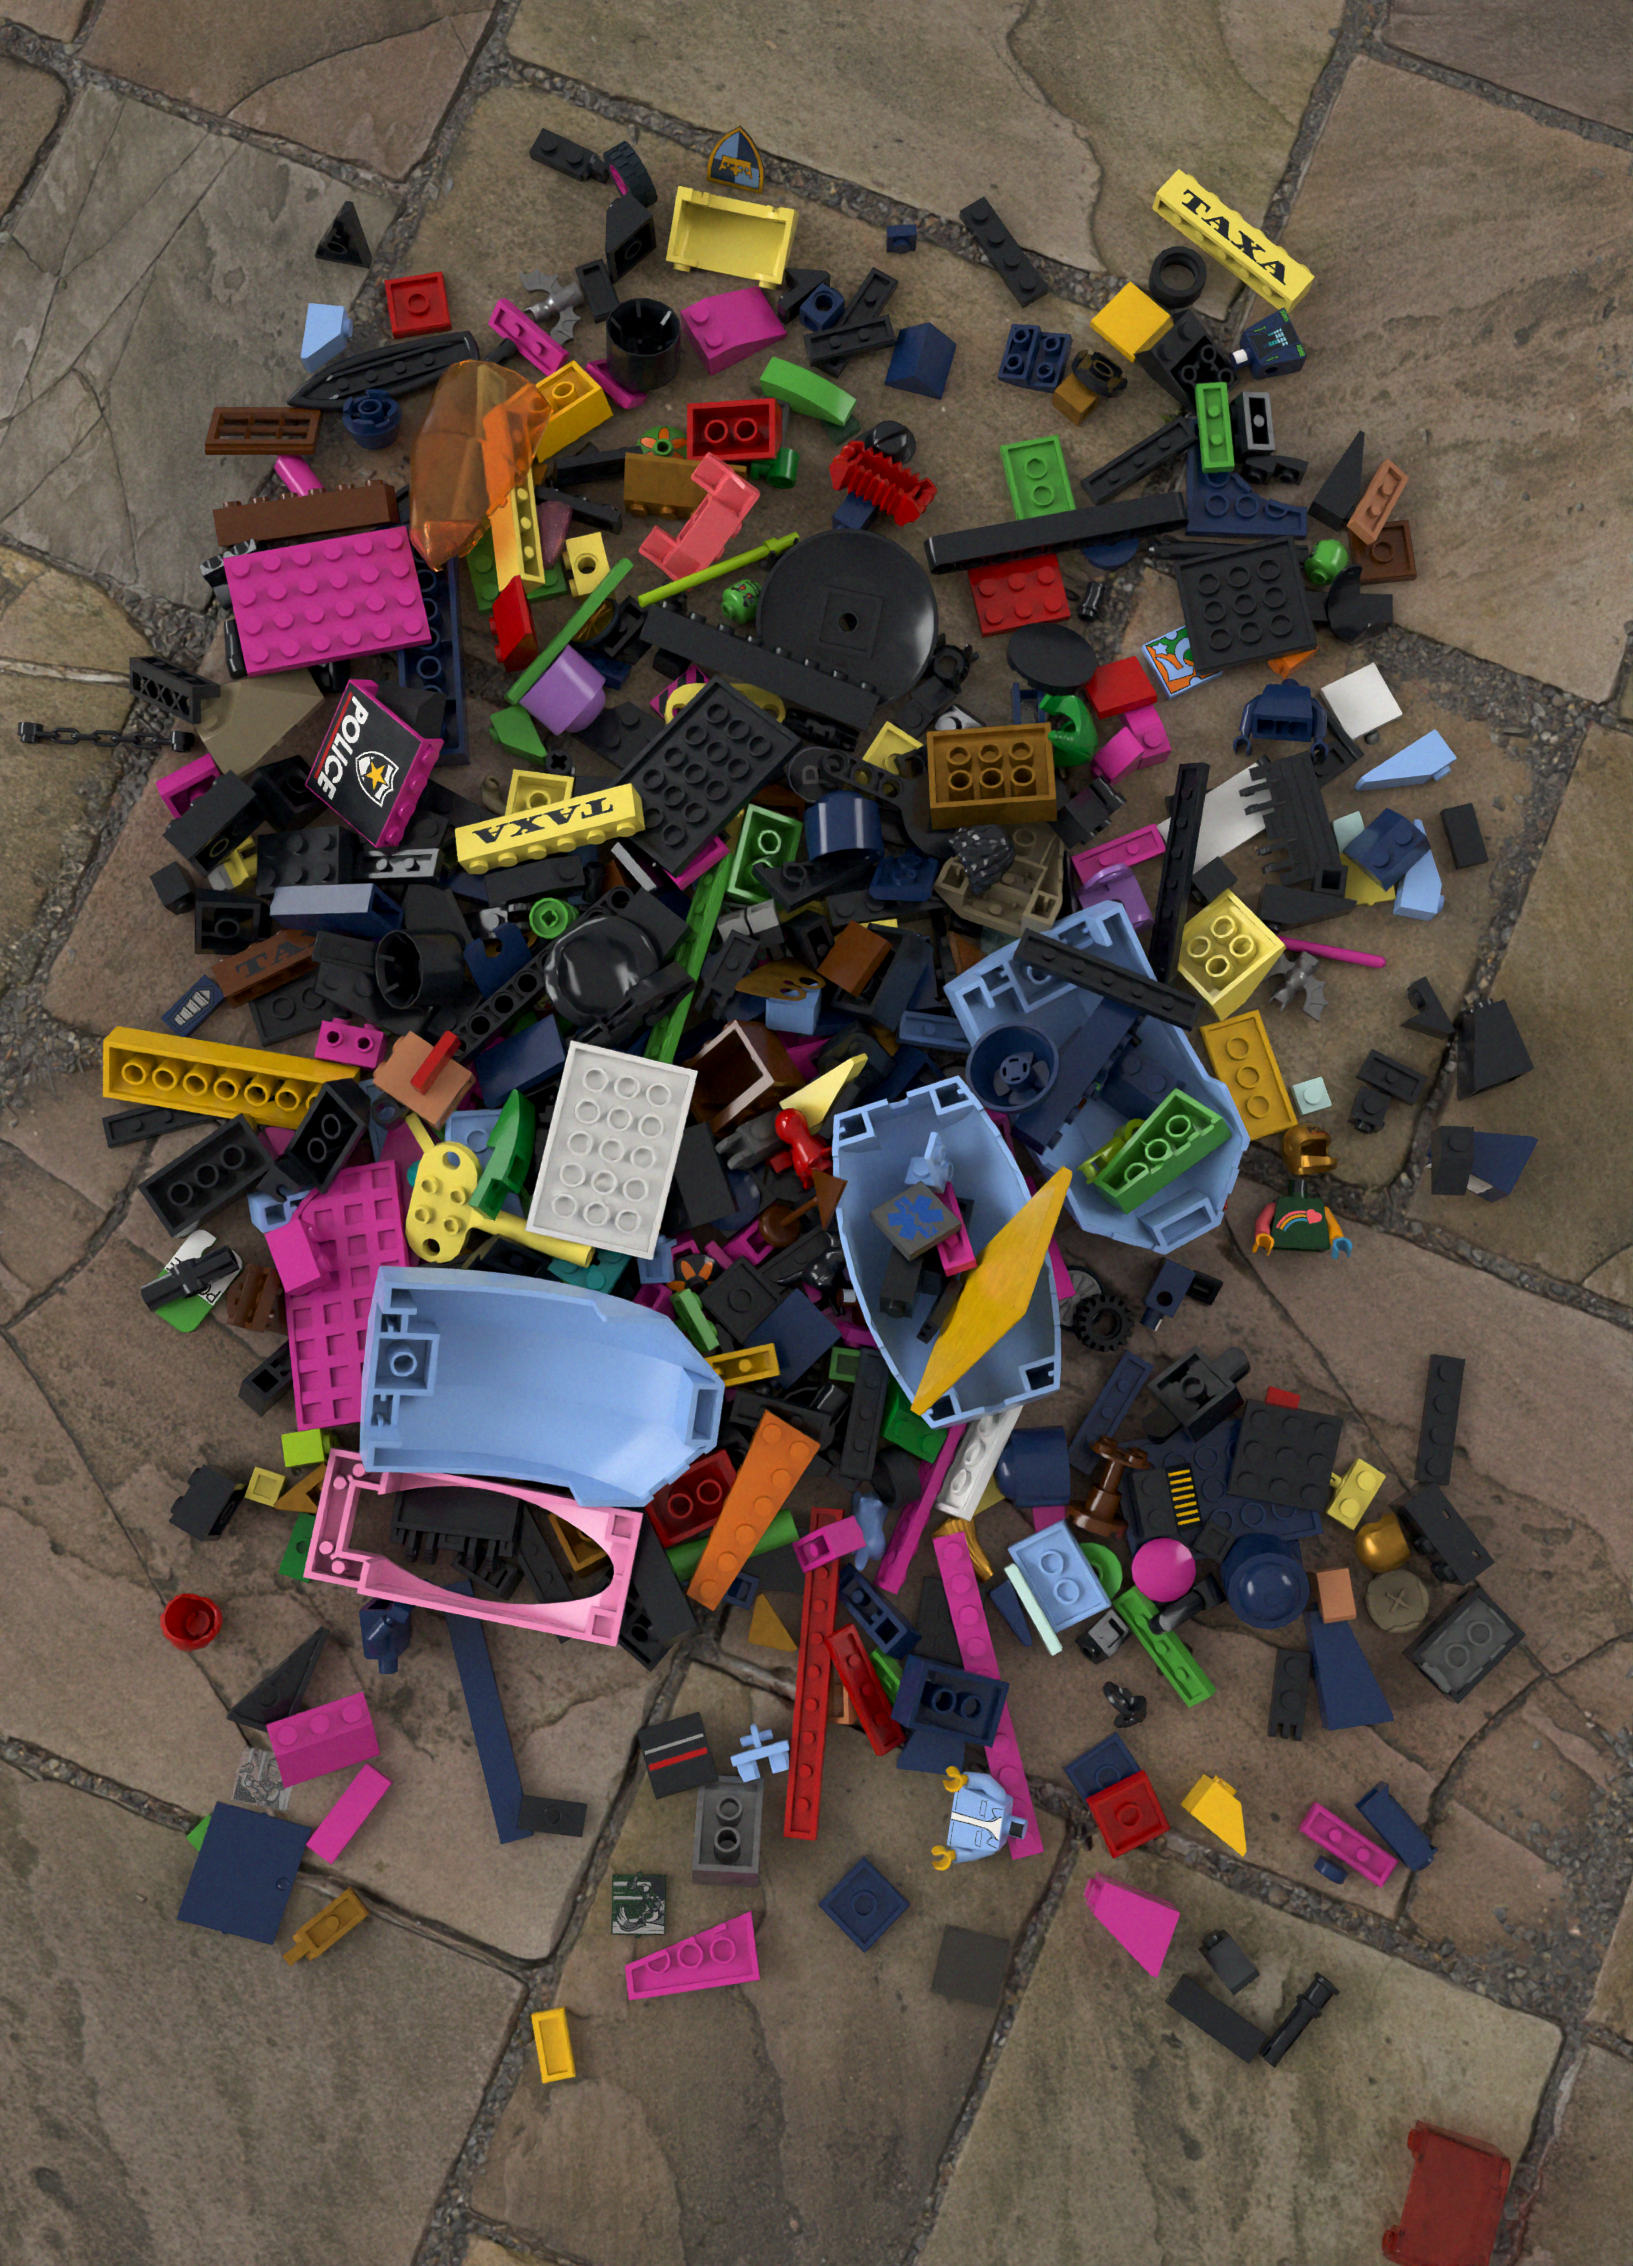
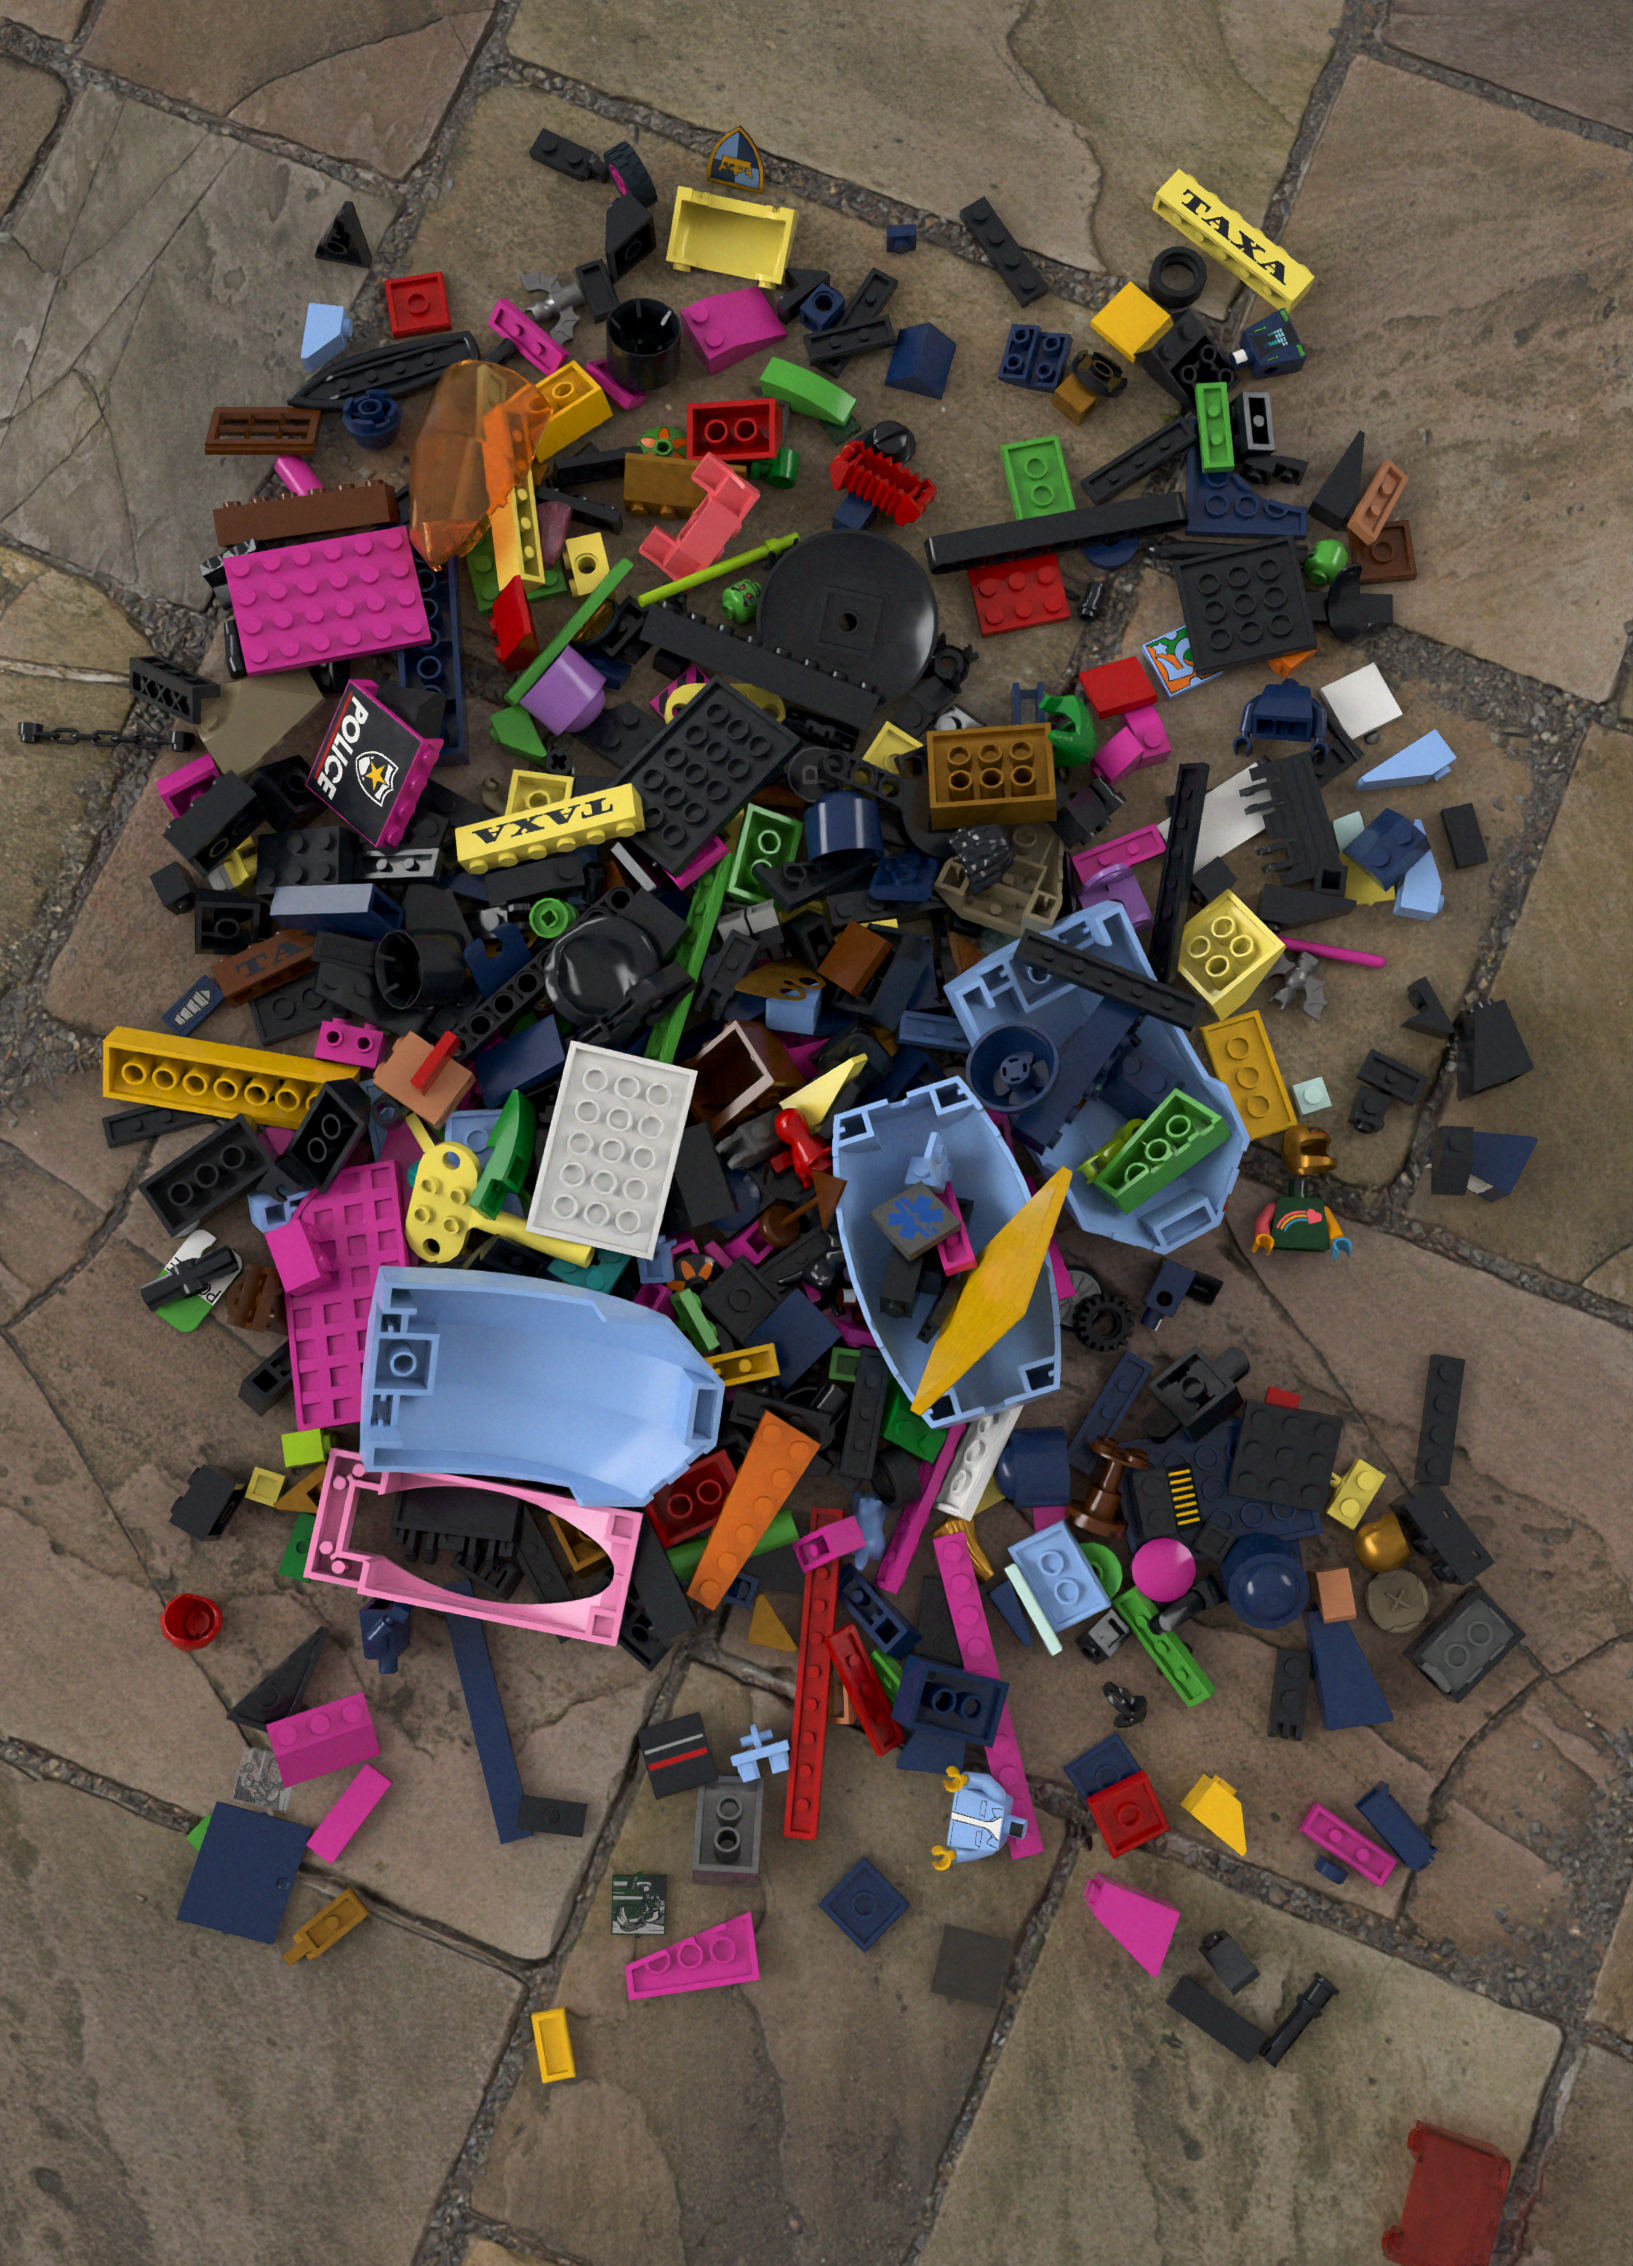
black tile [1006,622,1097,694] -> none

